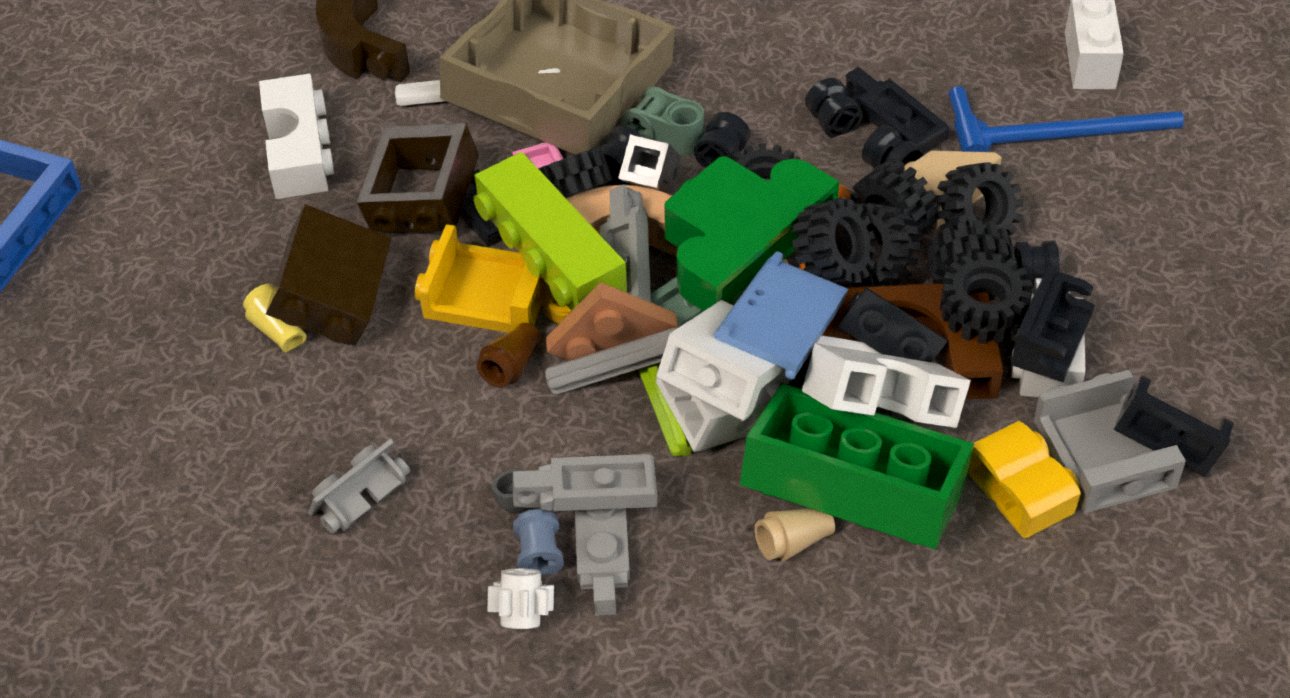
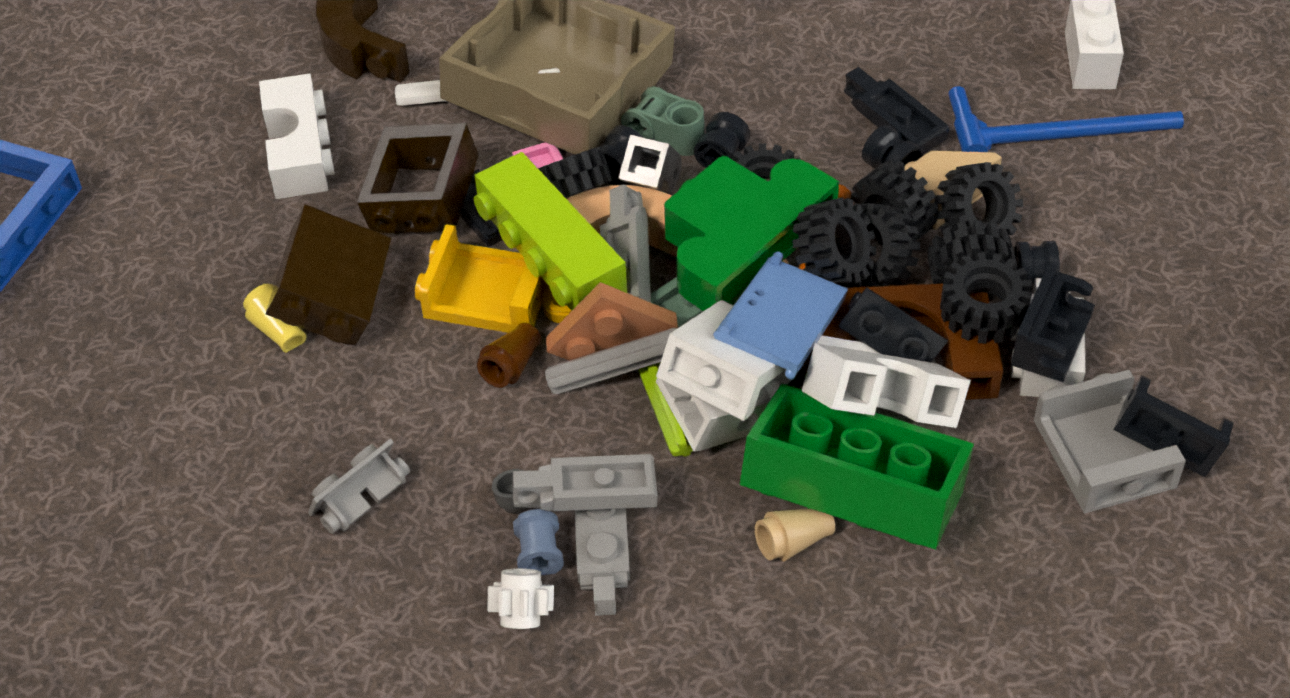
black wheel [805,78,863,138] -> none
yellow brick [968,421,1081,539] -> none

